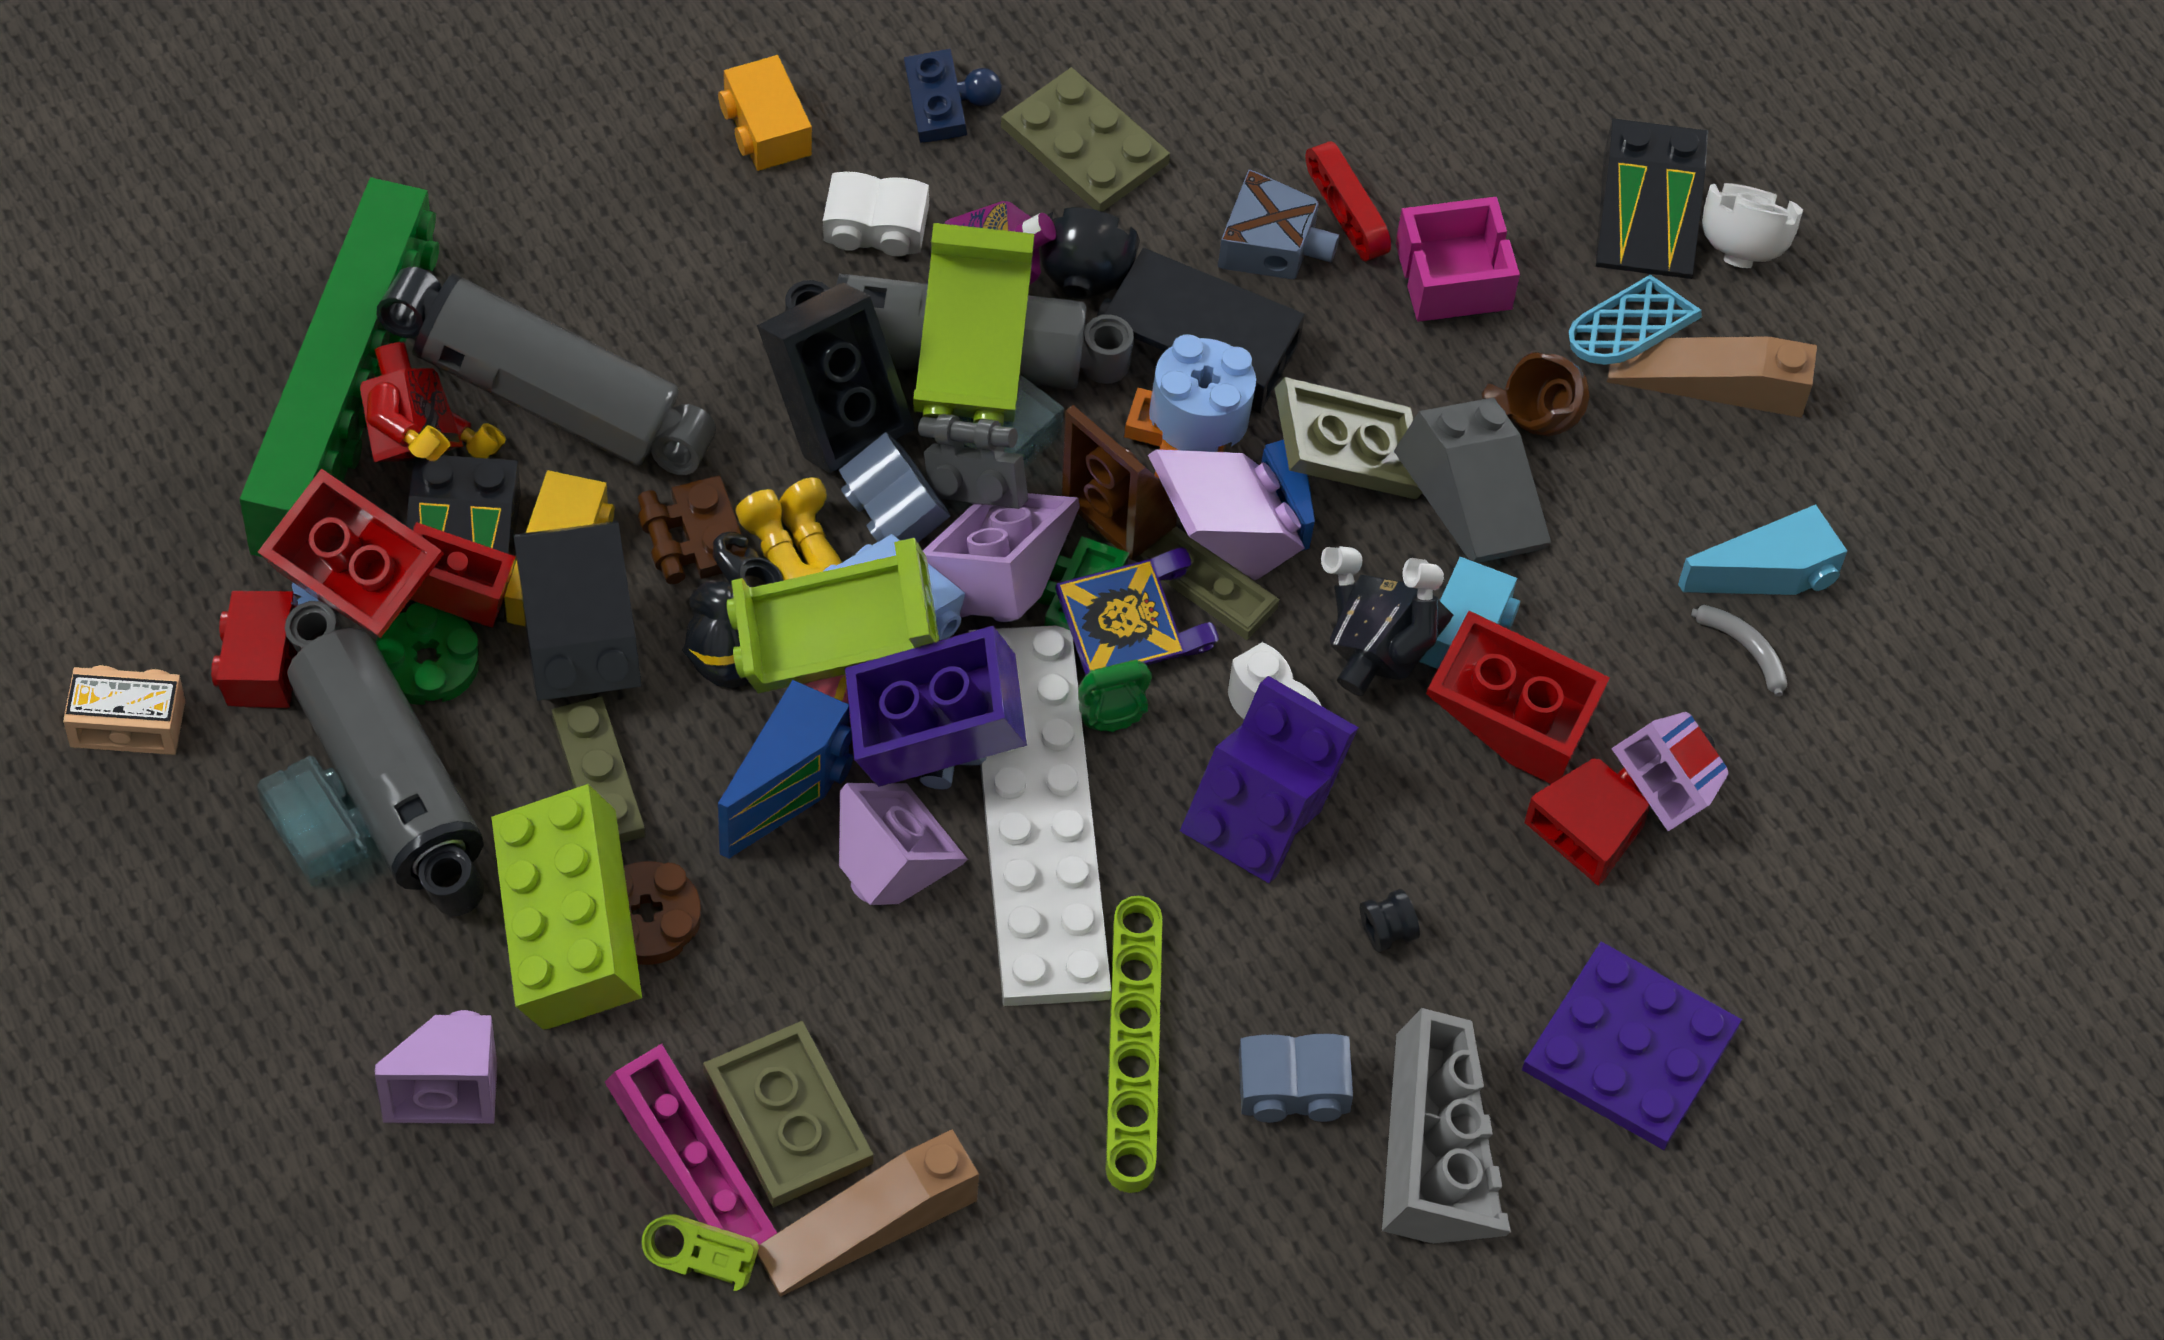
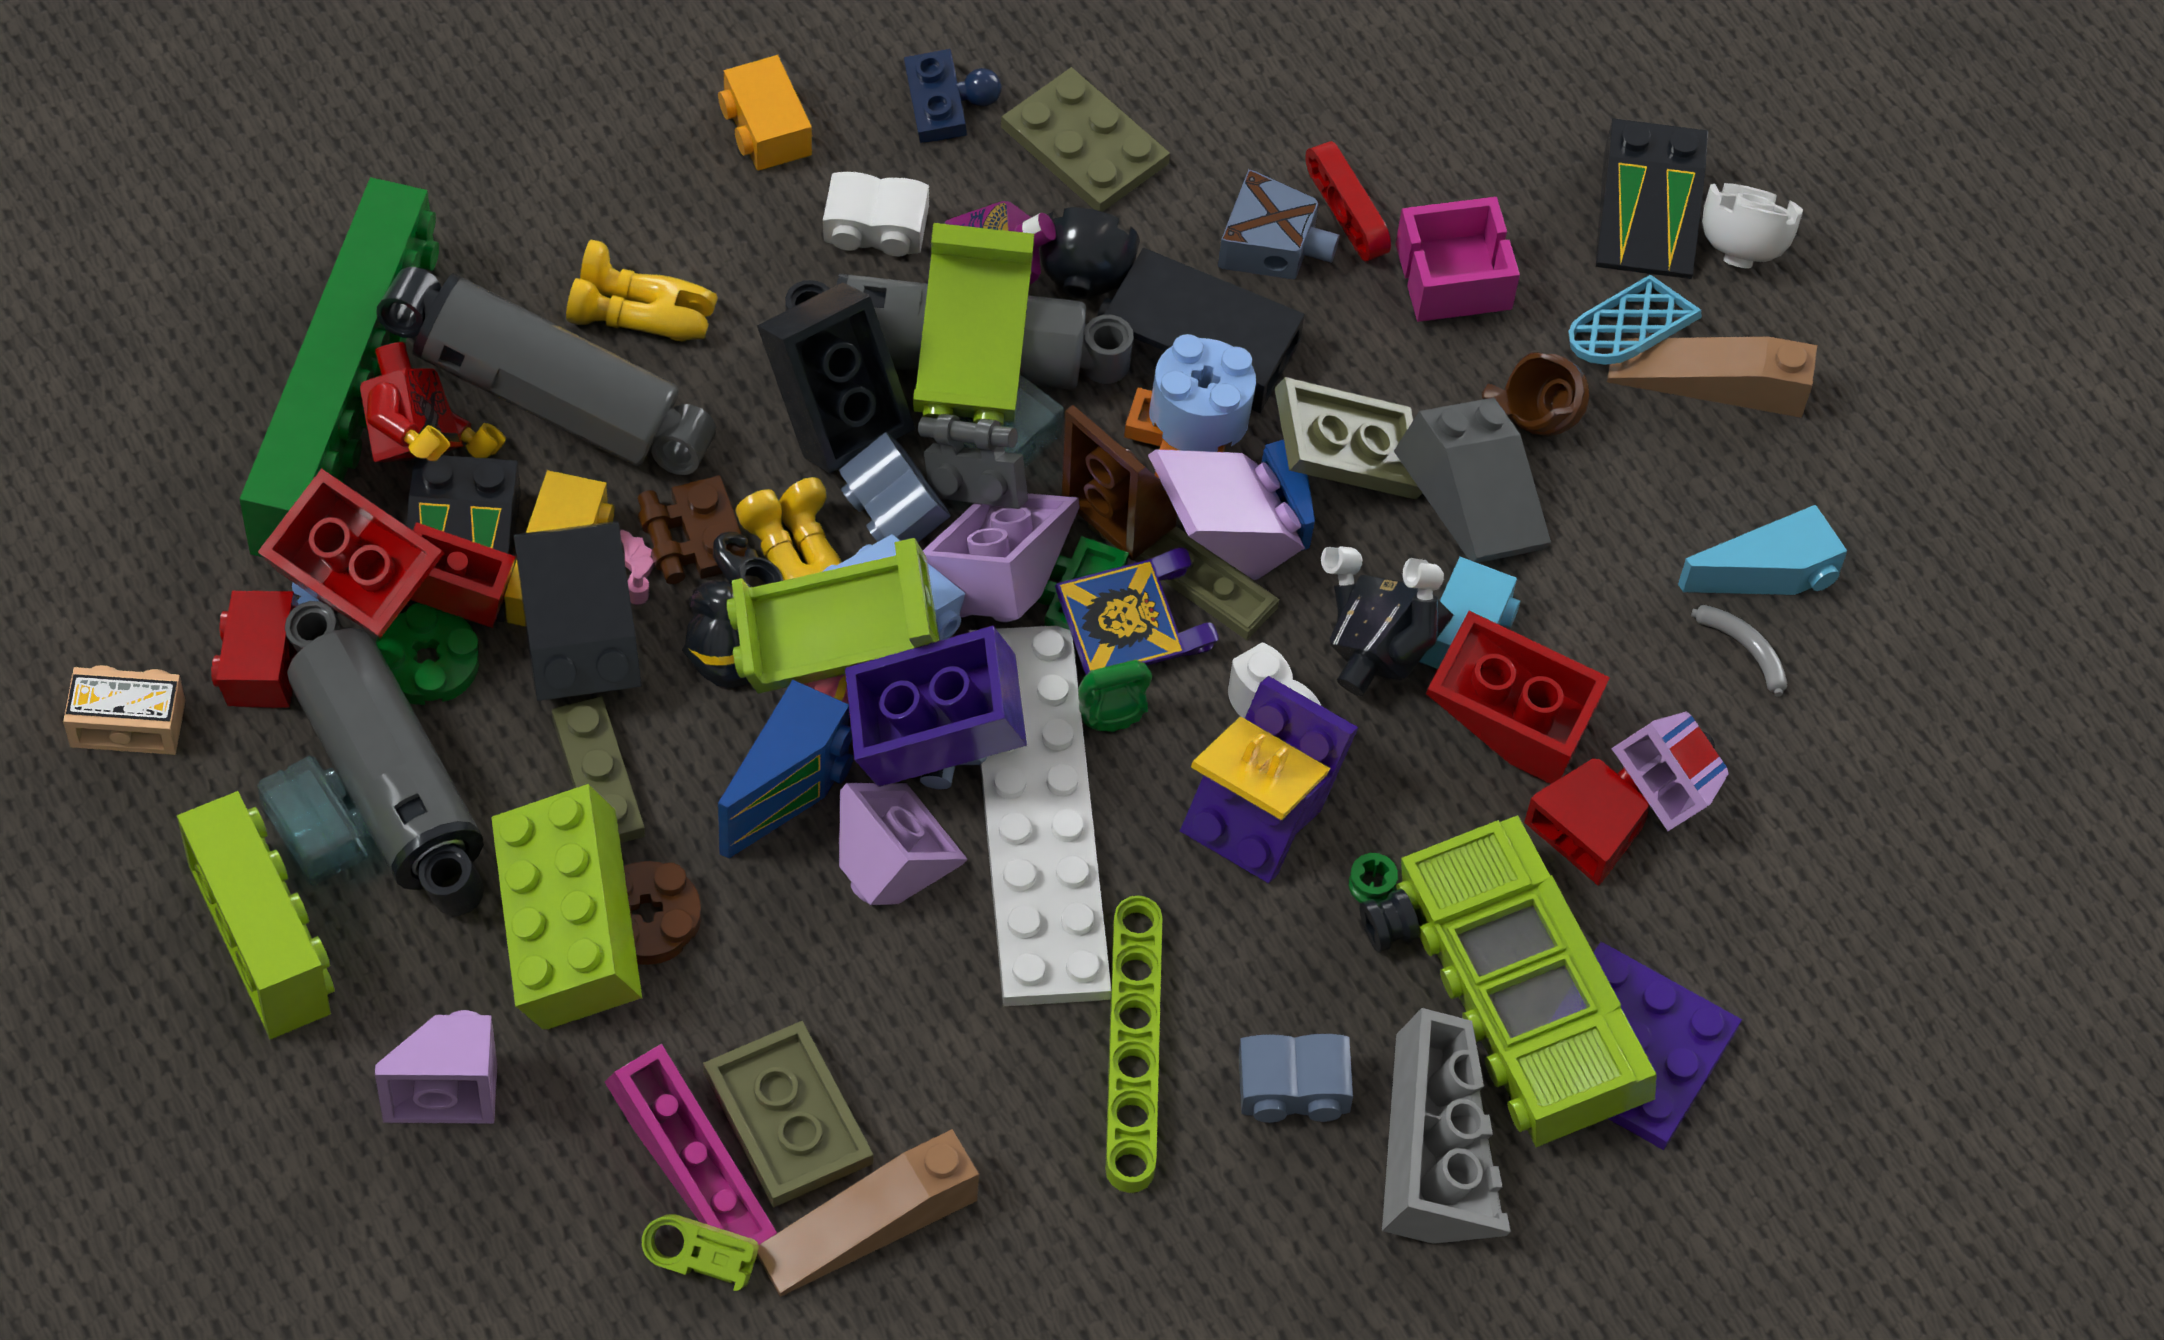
none -> lime brick [177,791,335,1039]
none -> yellow piece [566,240,718,341]
none -> bright pink piece [620,530,654,604]
none -> yellow piece [1191,716,1330,820]
none -> green bush [1349,853,1398,903]
none -> lime window [1396,815,1657,1147]

